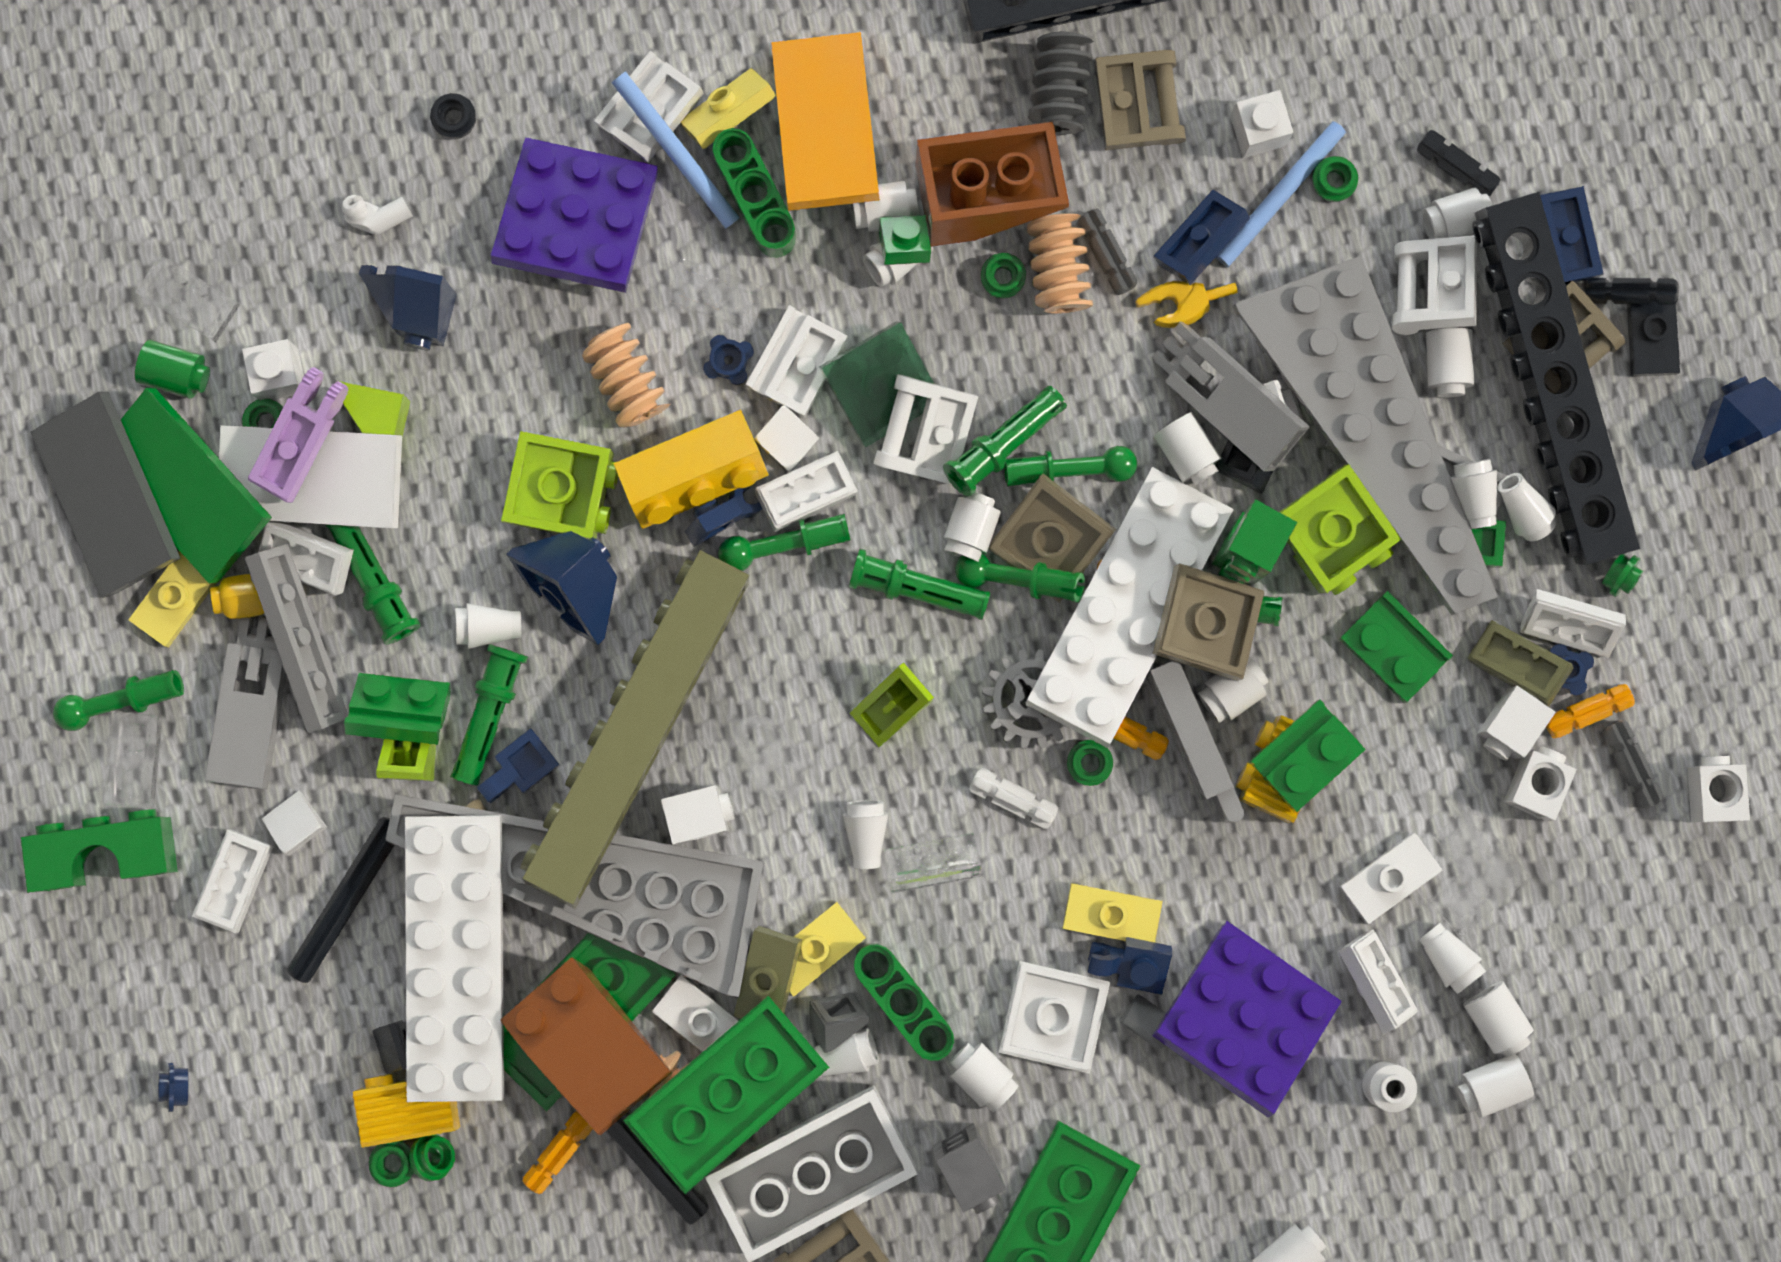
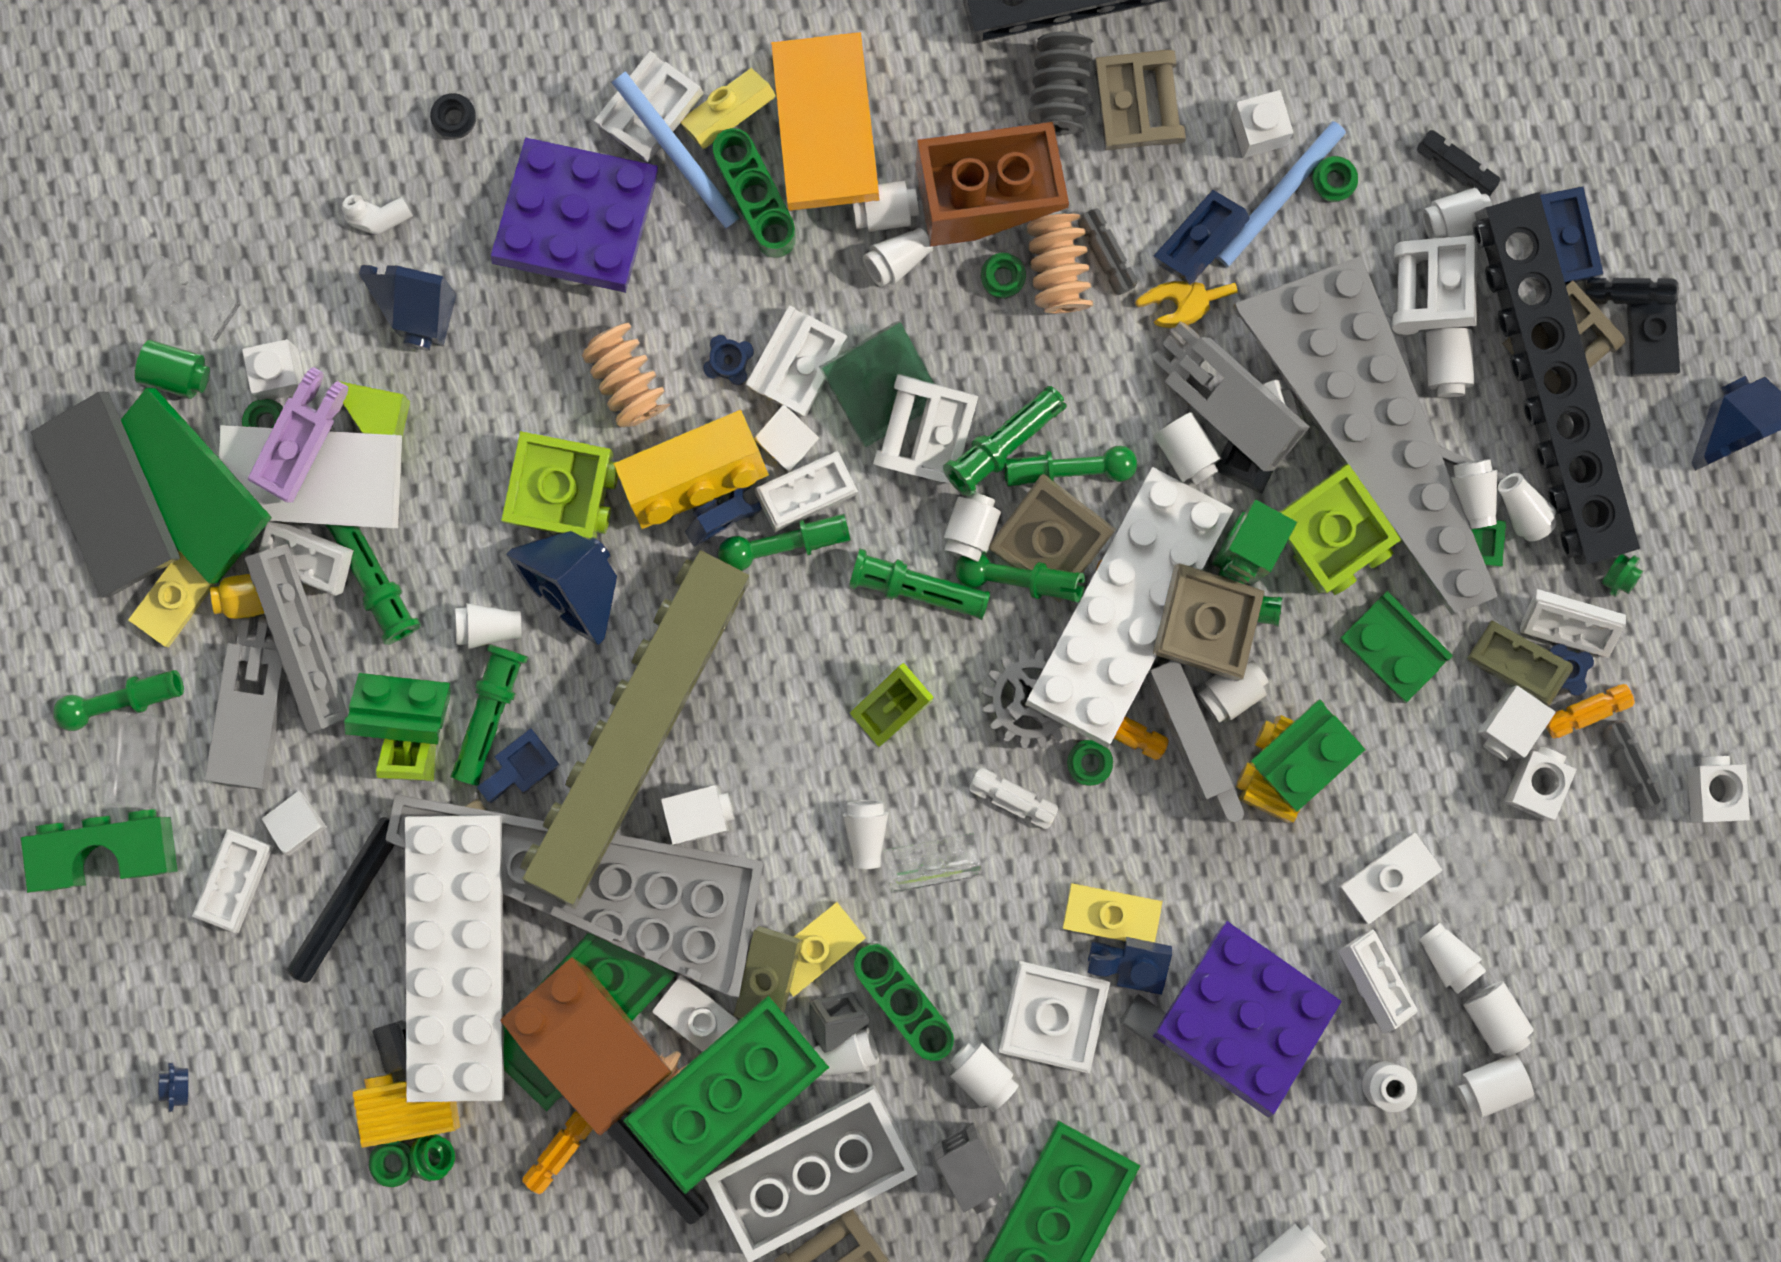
green plate [878,215,931,265] -> none

